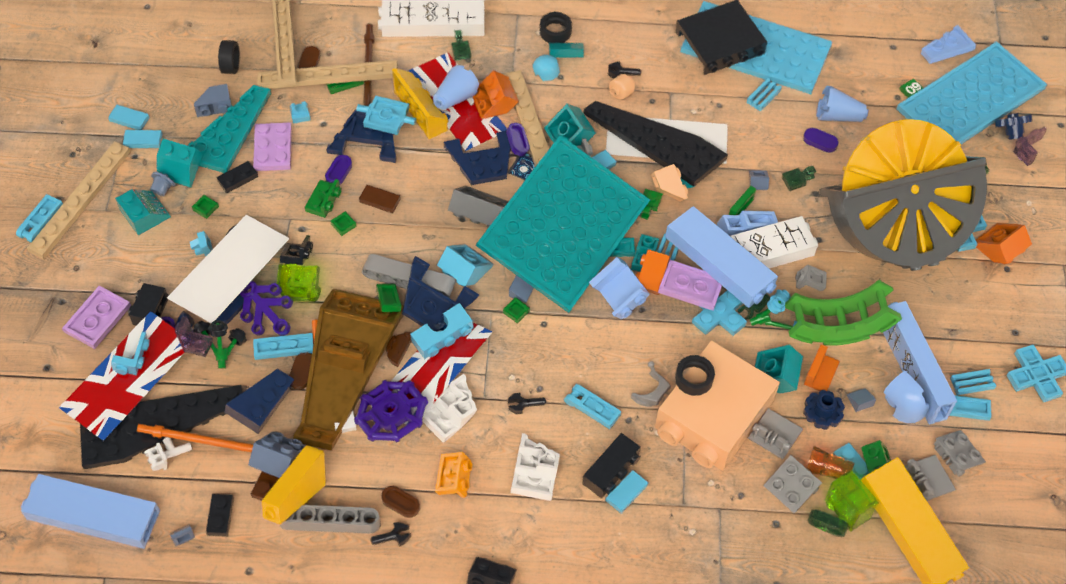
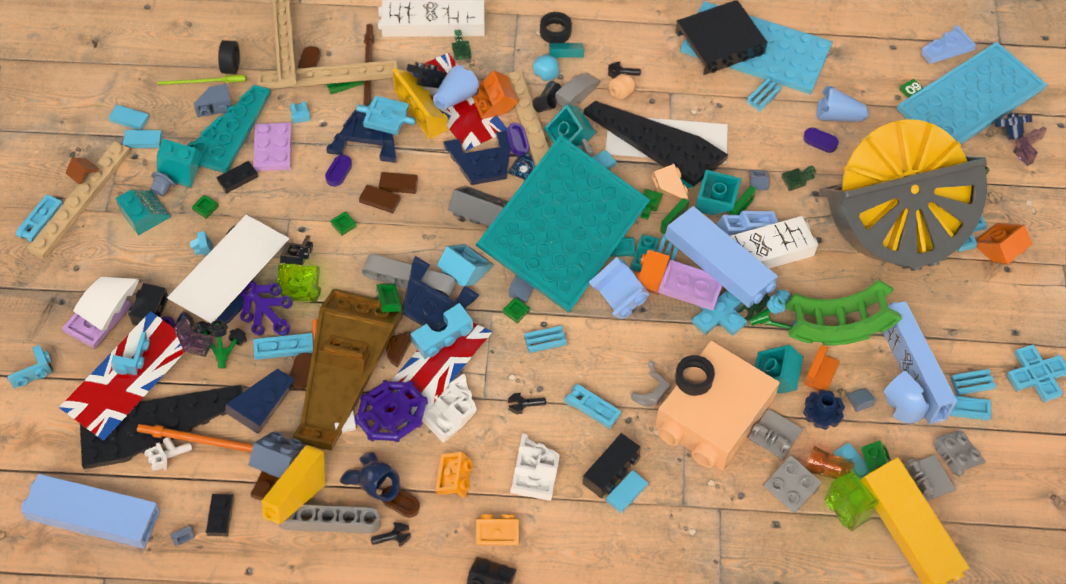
green bracket [304,179,342,218] -> none
light grey bracket [795,265,827,291] -> none
clear green beam [807,509,849,537] -> none
none -> medium azure bracket [7,345,52,388]
none -> dark orange panel [66,158,99,184]
none -> white slope [73,277,139,331]
none -> lime piece [158,75,246,85]
none -> dark blue piece [340,452,400,502]
none -> reddish brown tile [379,172,418,194]
none -> black bracket [406,62,446,88]
none -> light orange bracket [476,514,518,545]
none -> medium azure tile [524,326,567,353]
none -> black piece [533,81,561,113]
none -> light grey slope [555,73,601,107]
none -> green tile [660,198,689,234]
none -> teal slope [696,170,742,215]

